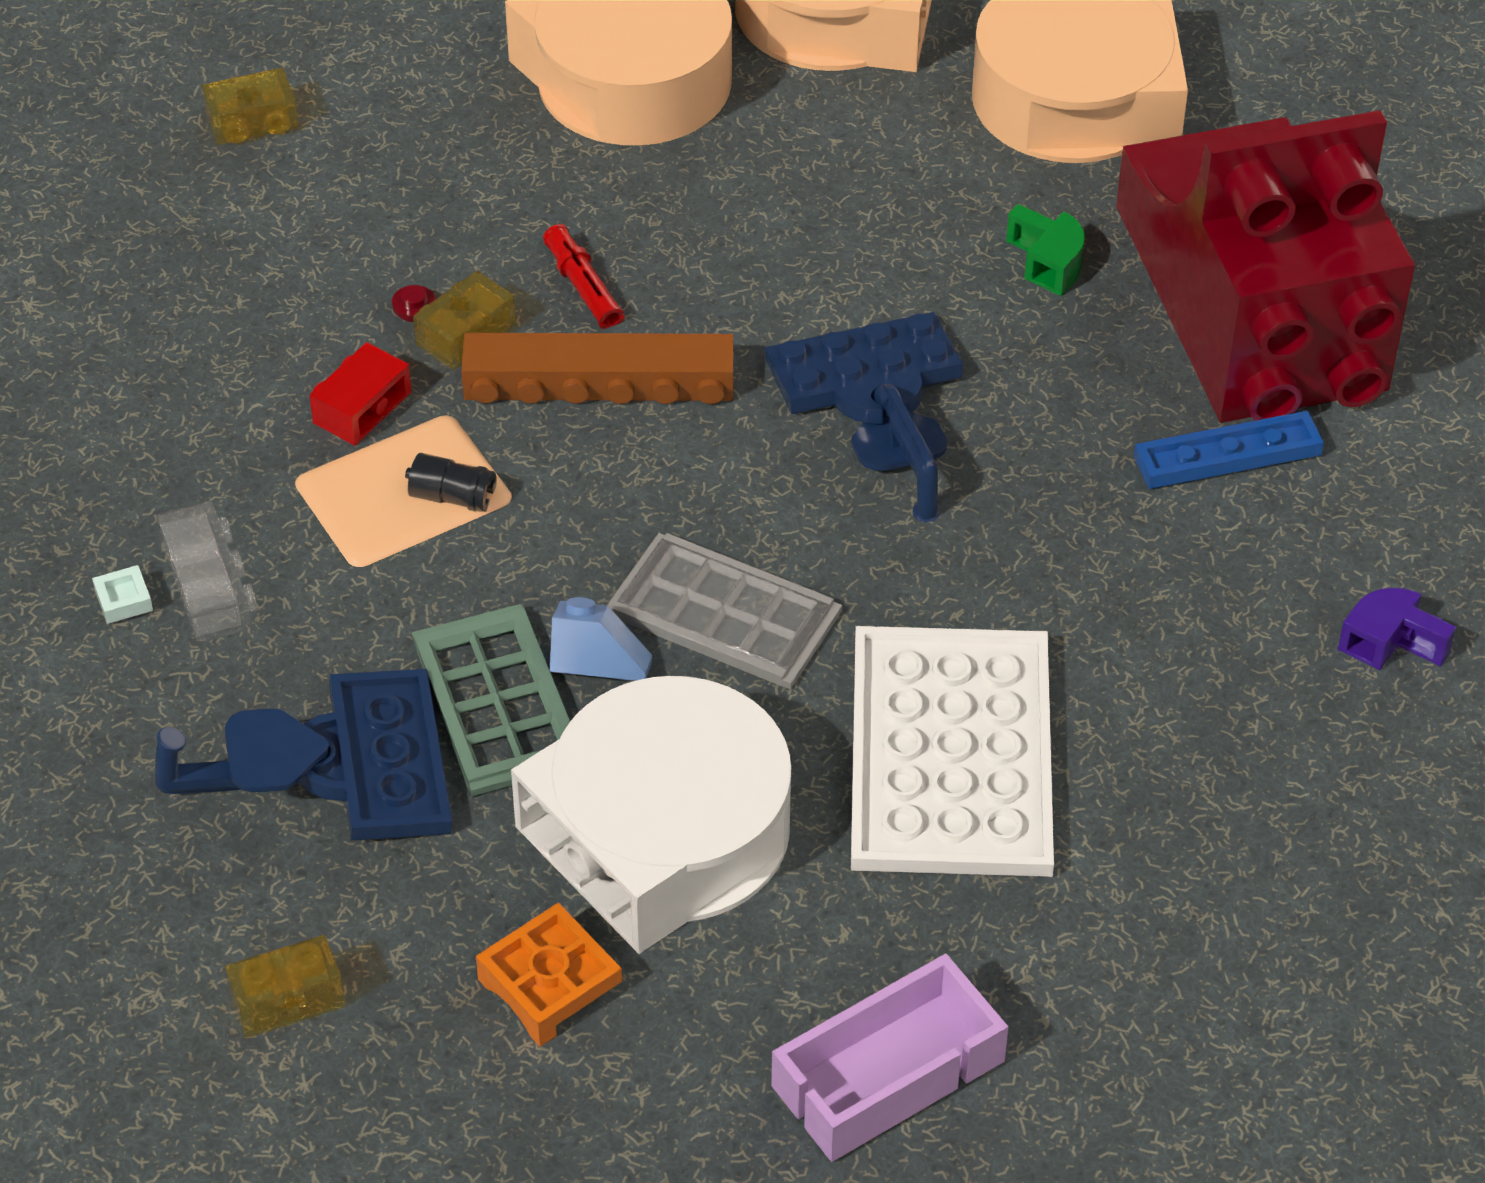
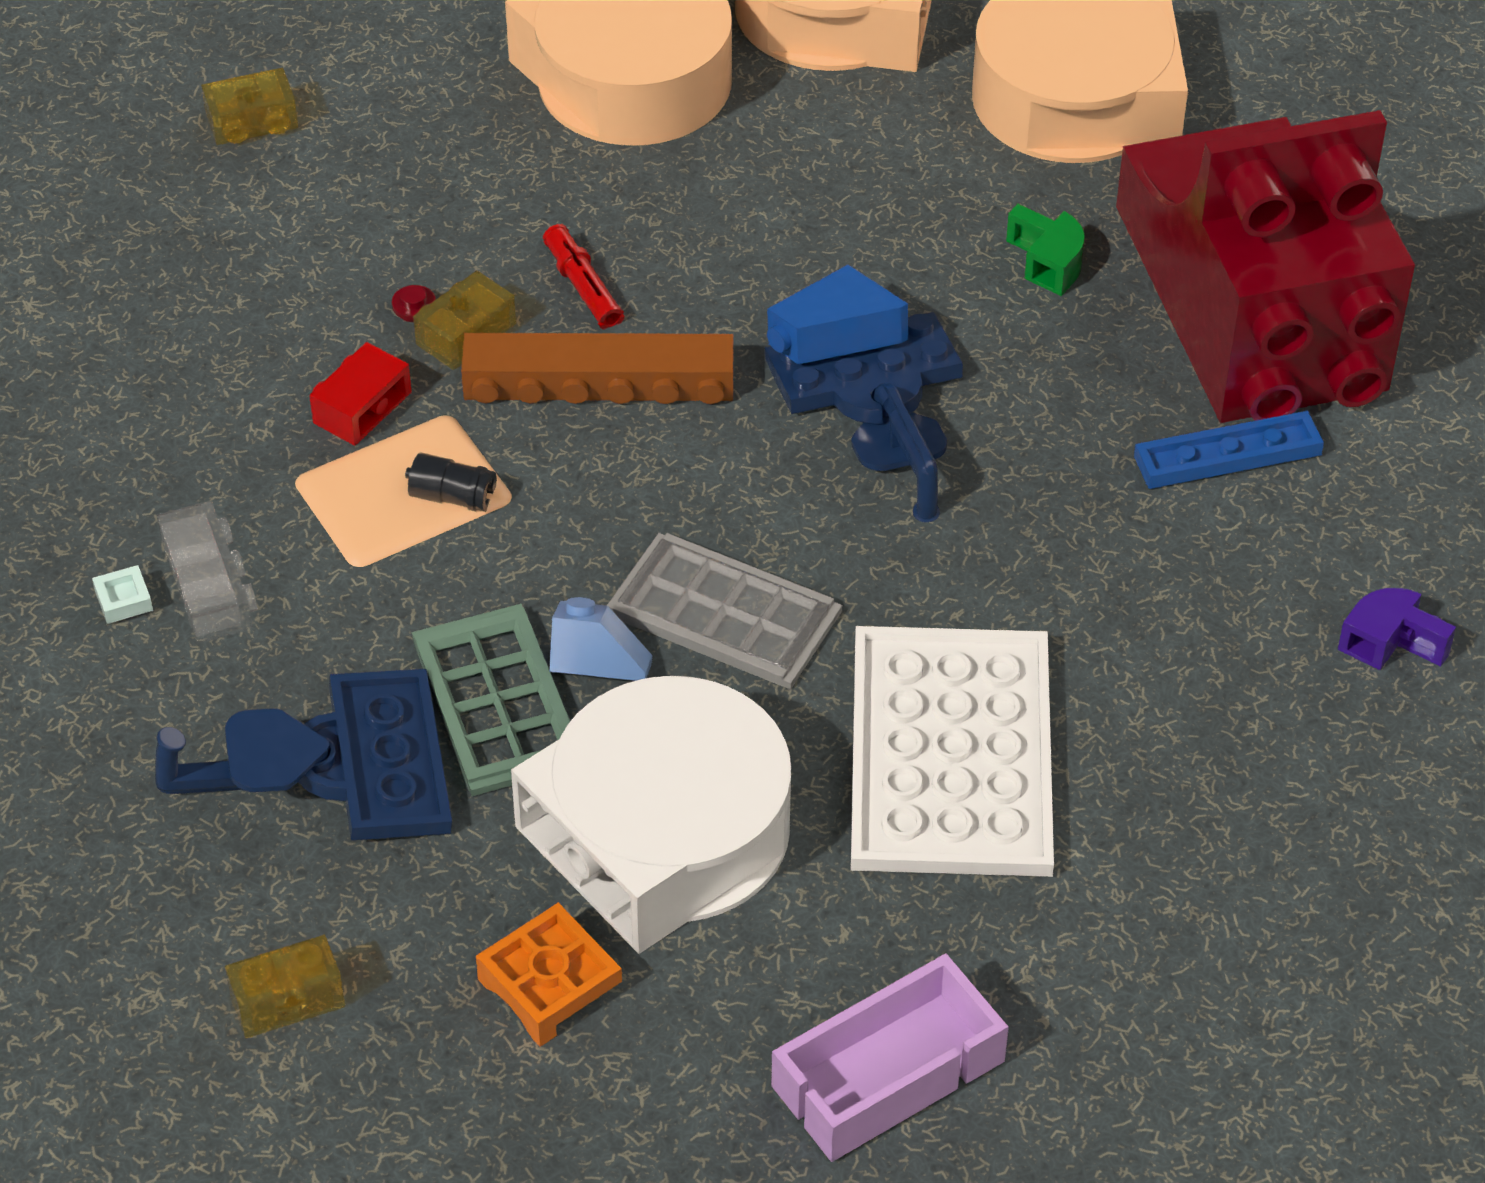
none -> blue slope [767,265,908,364]

